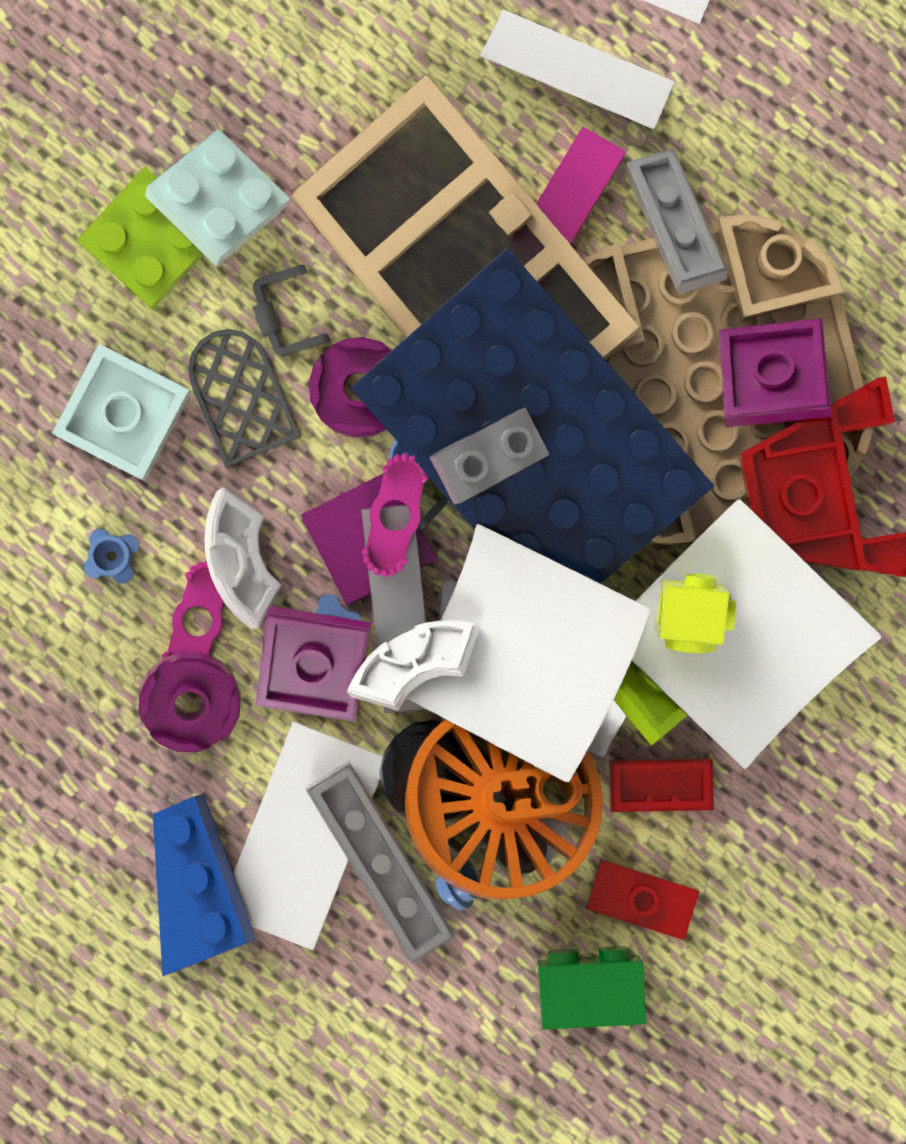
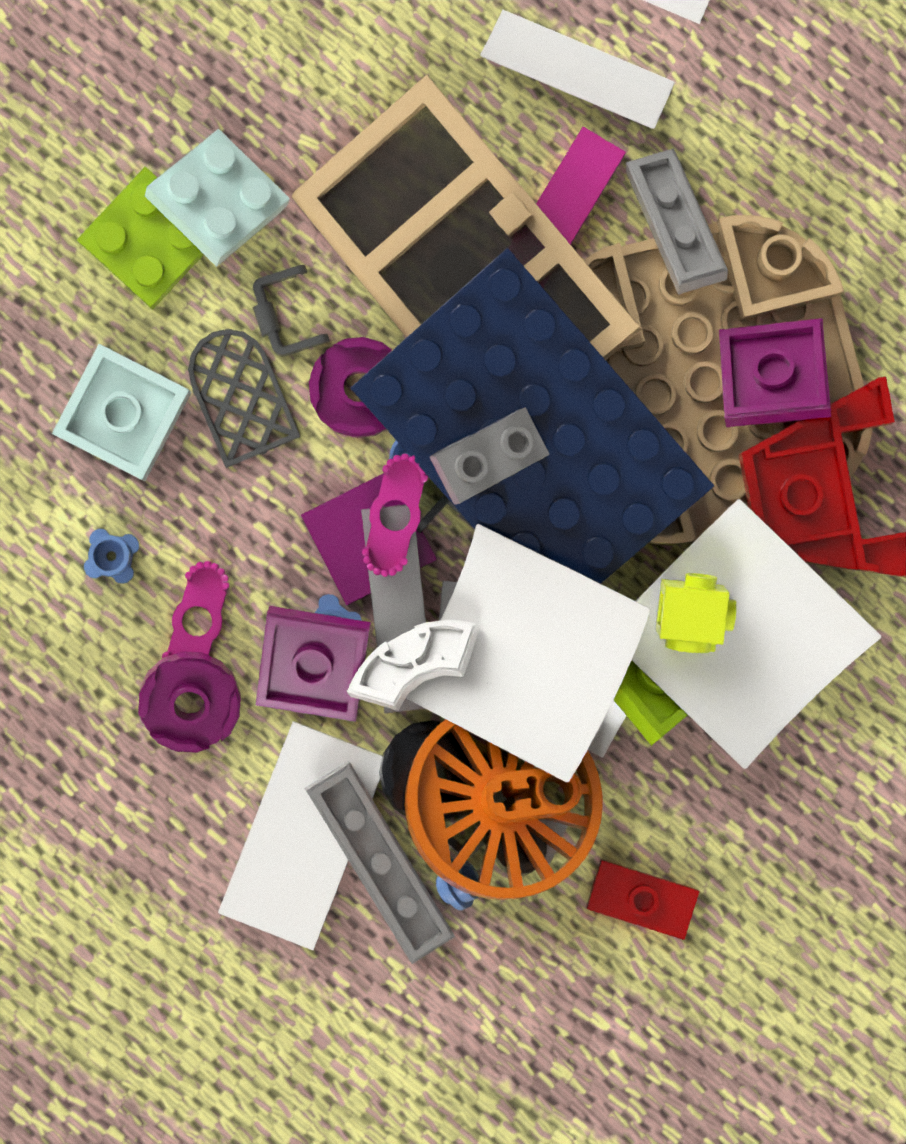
blue wing [153,794,256,977] -> none
white tile [204,487,282,630] -> none
green brick [537,946,646,1030] -> none
red plate [609,758,714,812] -> none

